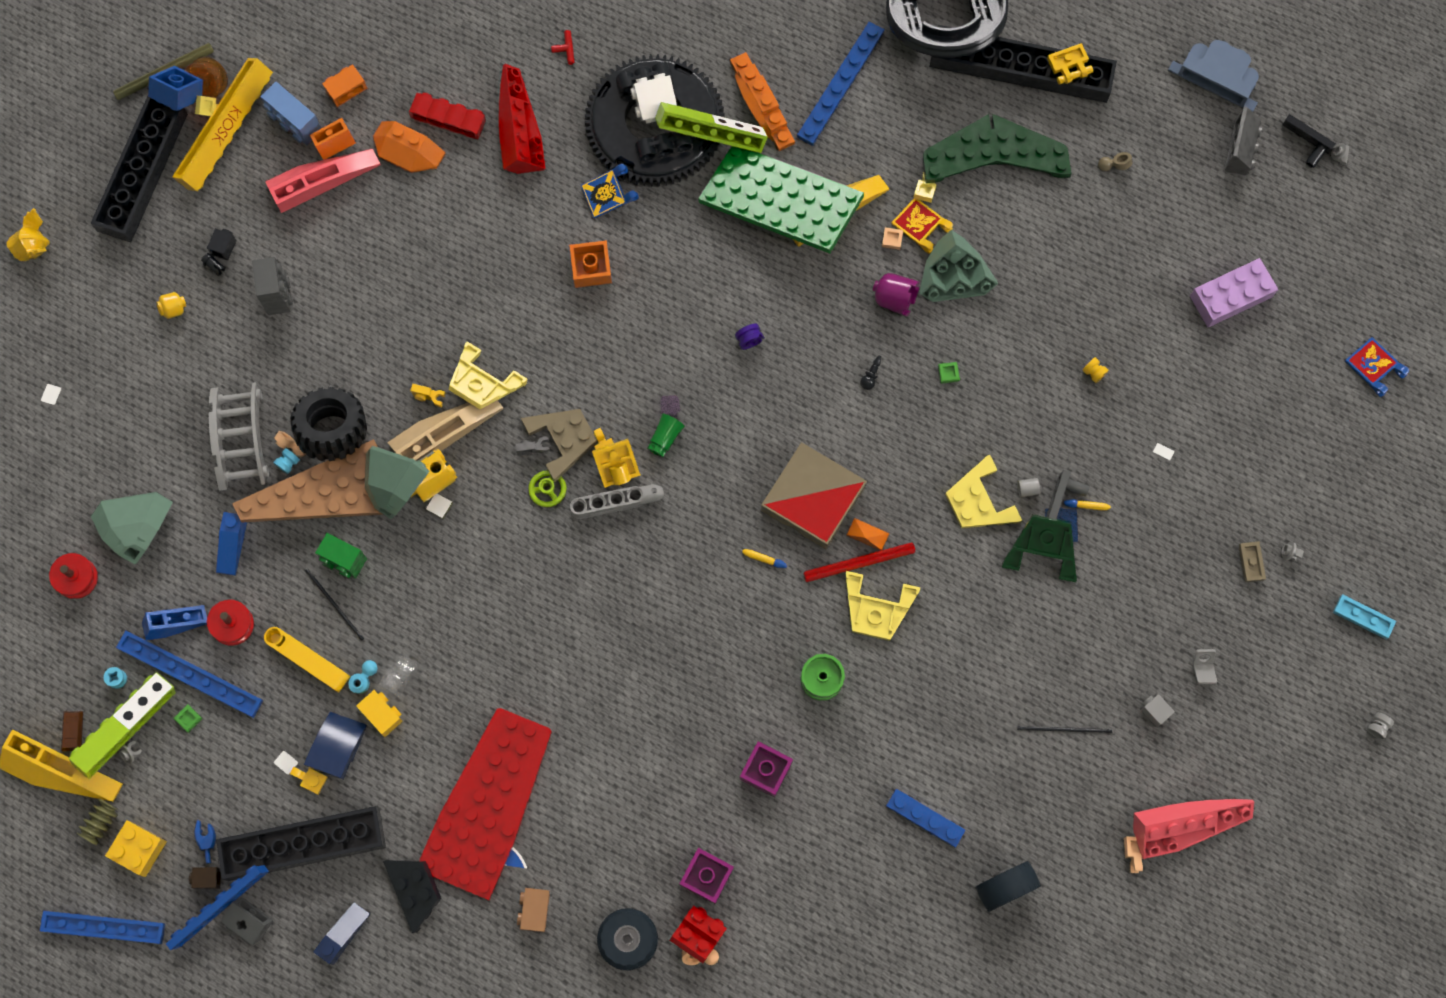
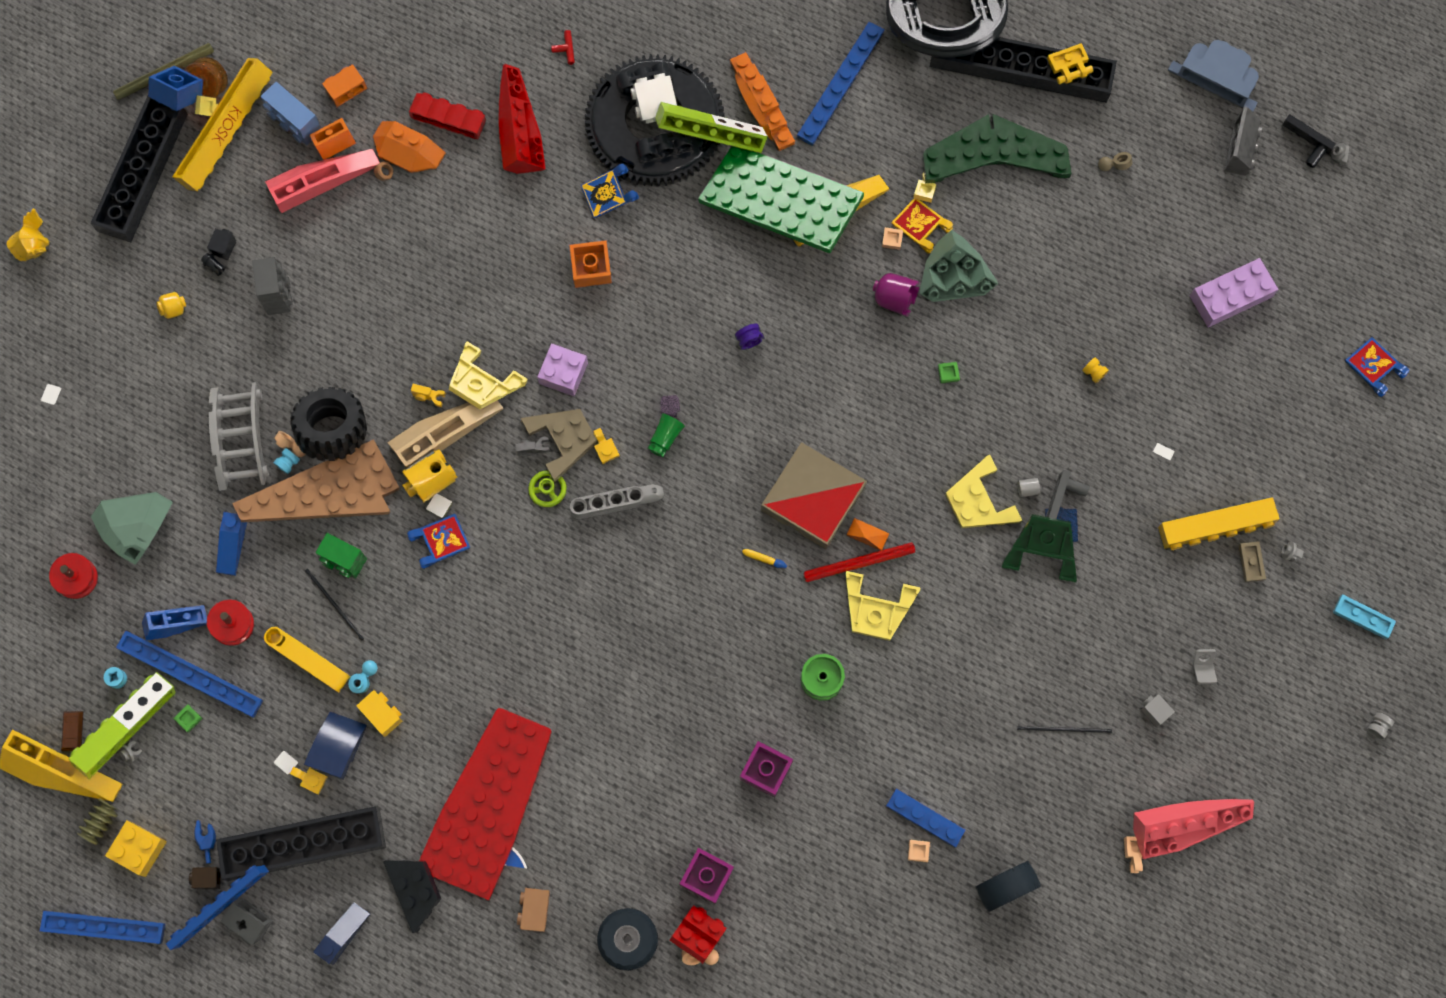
sand green brick [364,446,430,519] -> none
clear arch [379,654,419,698] -> none
yellow plate [592,439,640,488] -> none
black bar [860,355,881,390] -> none
yellow piece [1064,499,1111,510] -> none
none -> medium nougat piece [374,161,393,181]
none -> flag [407,514,470,569]
none -> lavender brick [537,343,588,396]
none -> light nougat tile [908,840,930,863]
none -> yellow brick [1158,497,1280,550]

